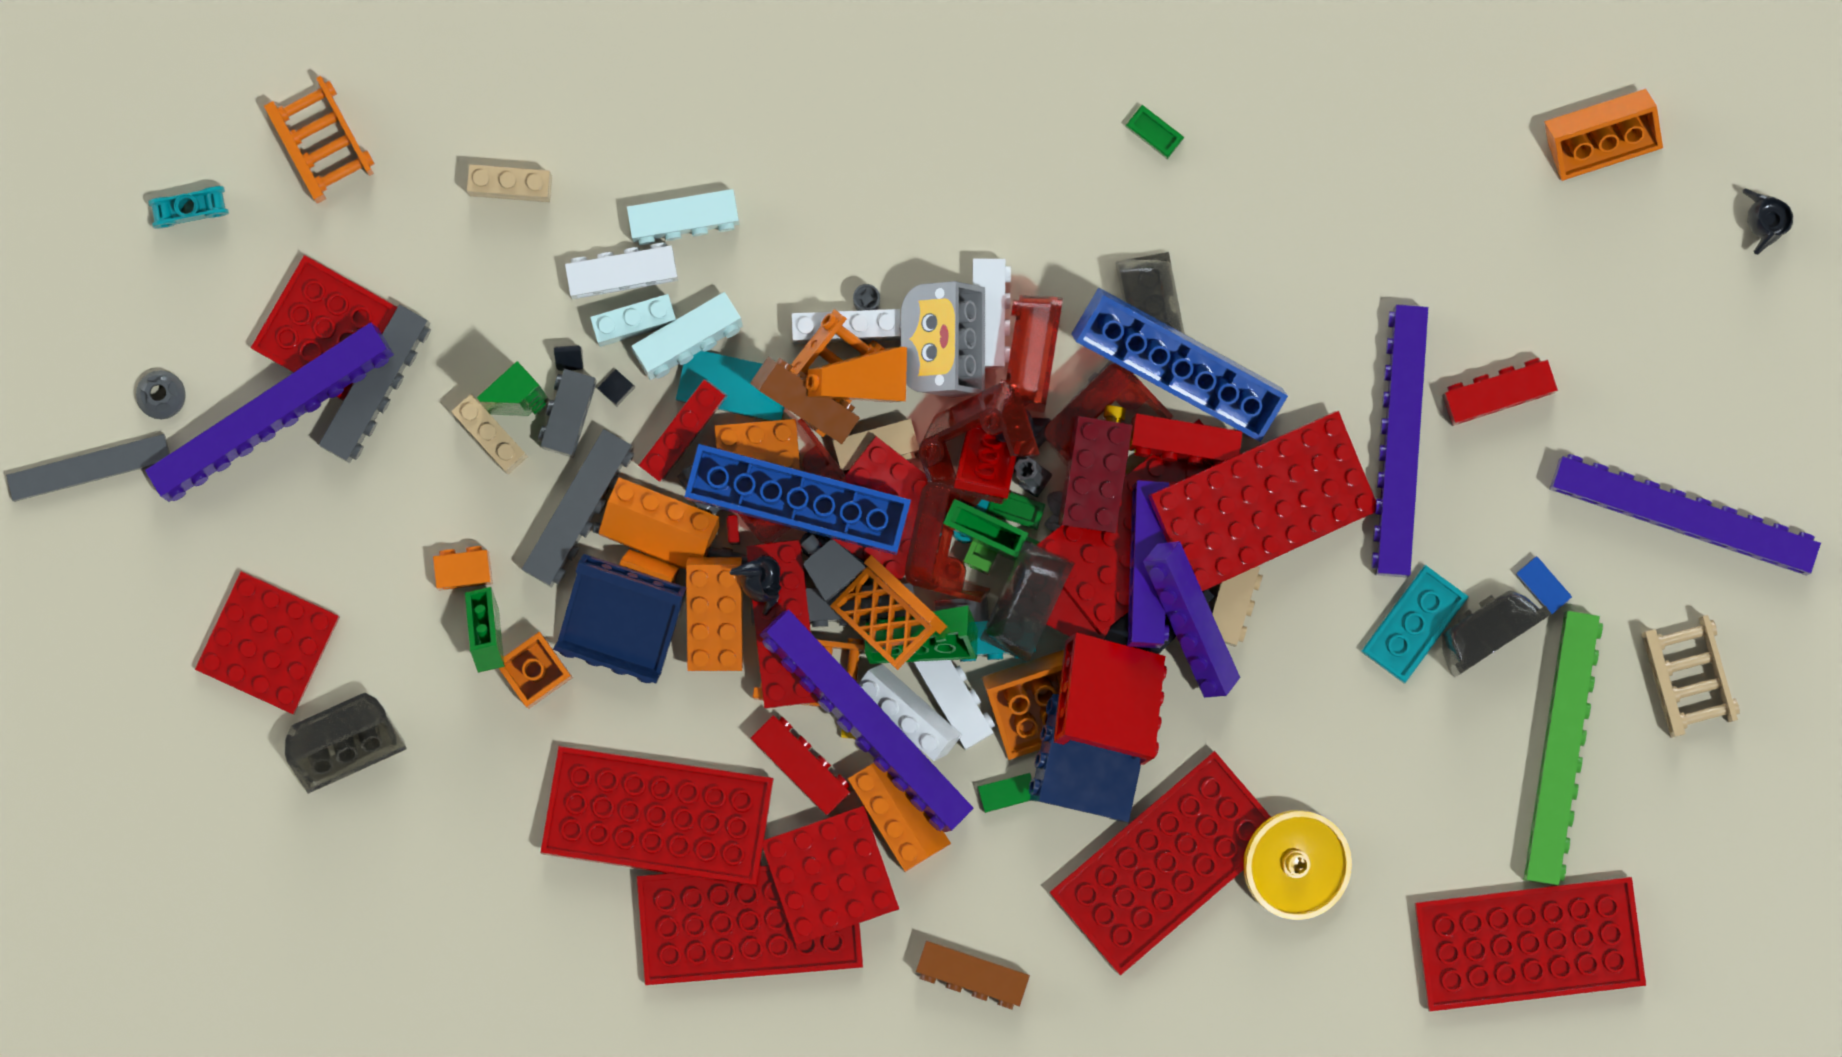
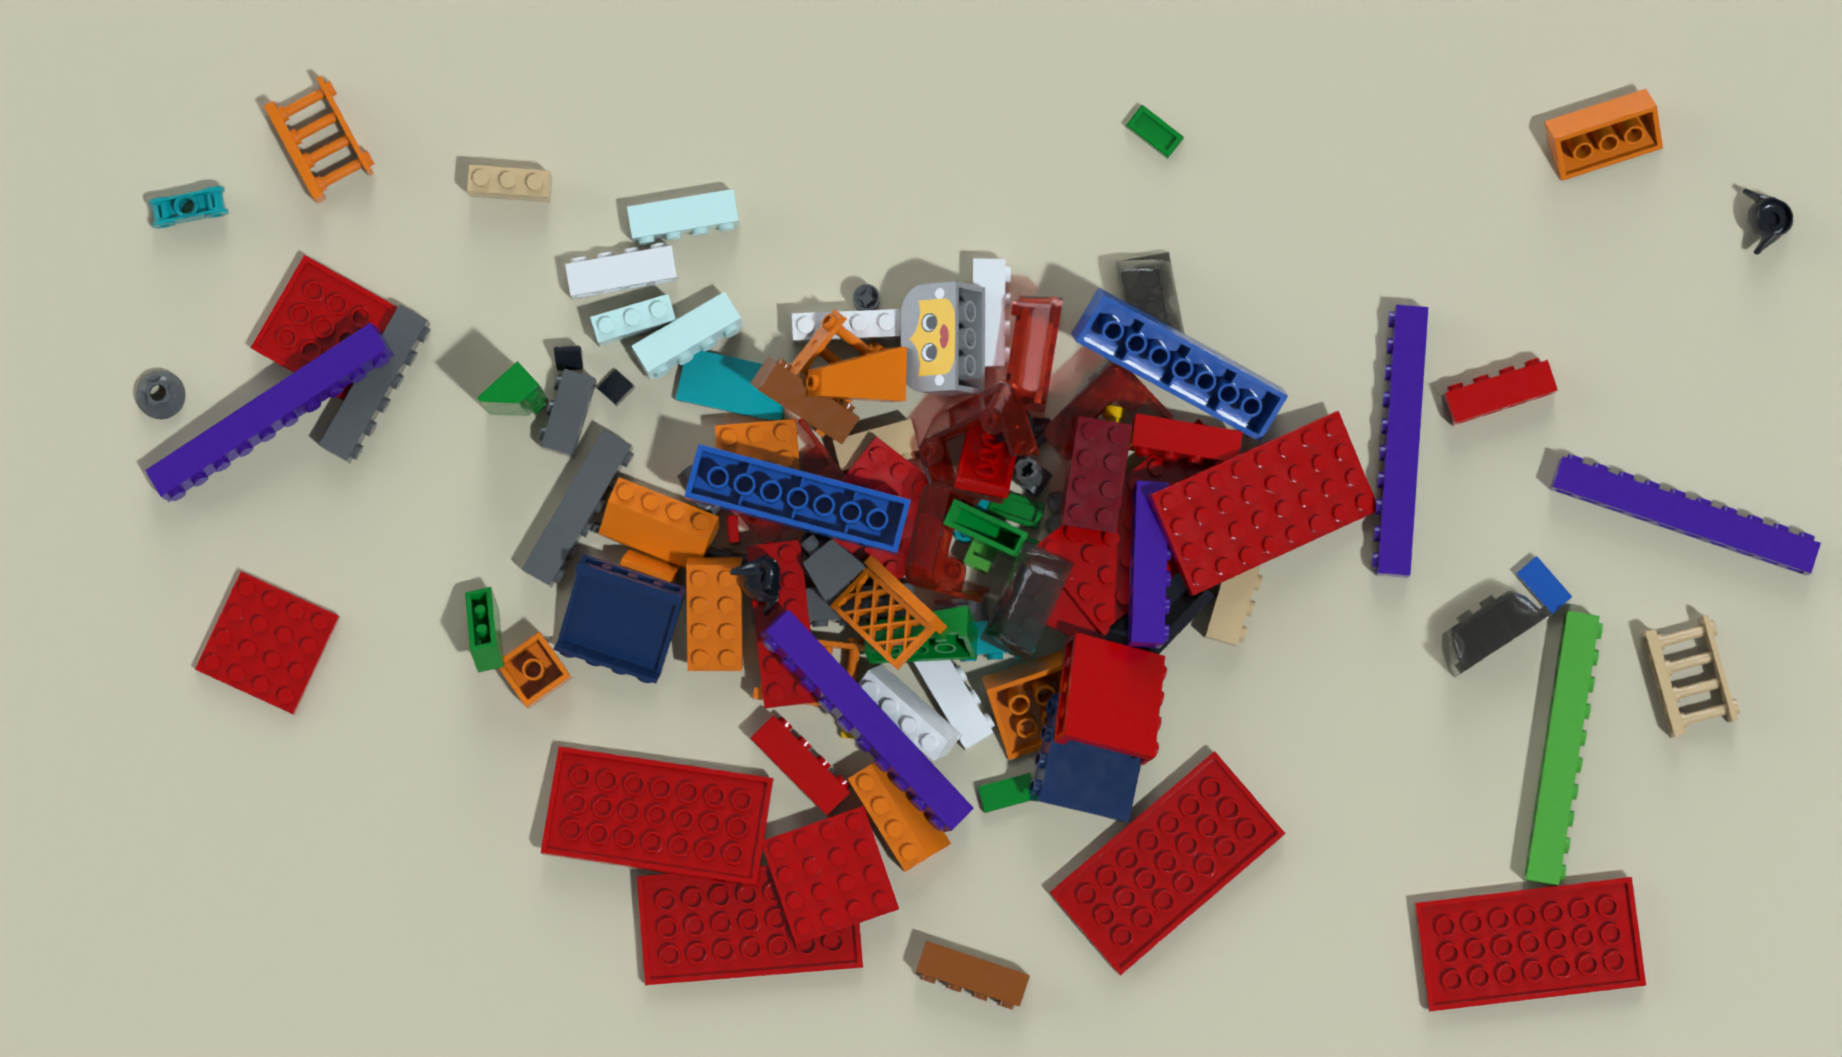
dark grey tile [6,434,170,502] -> none
clear smoke windscreen [285,693,407,794] -> none
orange brick [433,546,493,591] -> none
tan brick [451,394,528,474] -> none
red brick [638,379,728,482] -> none
dark purple brick [1143,541,1241,698] -> none
yellow dish [1244,810,1352,920] -> none
teal tile [1361,565,1469,684] -> none

